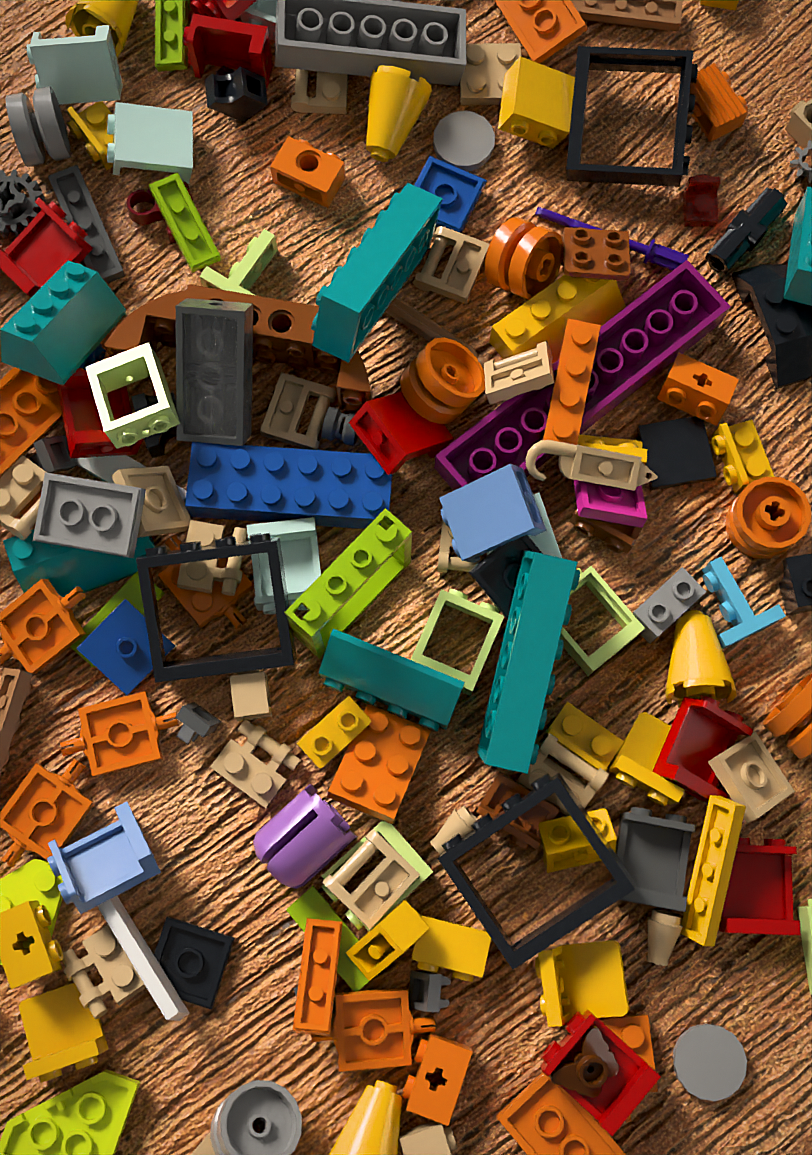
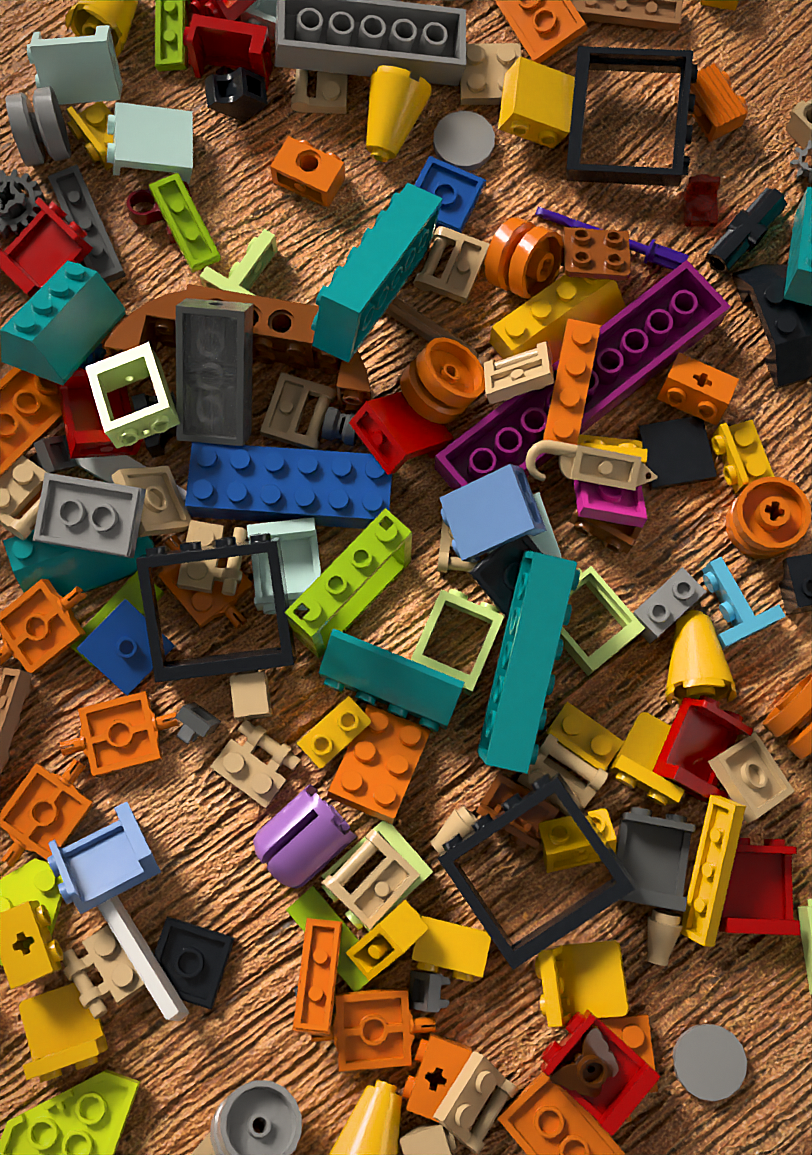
none -> tan plate [433,1051,518,1155]

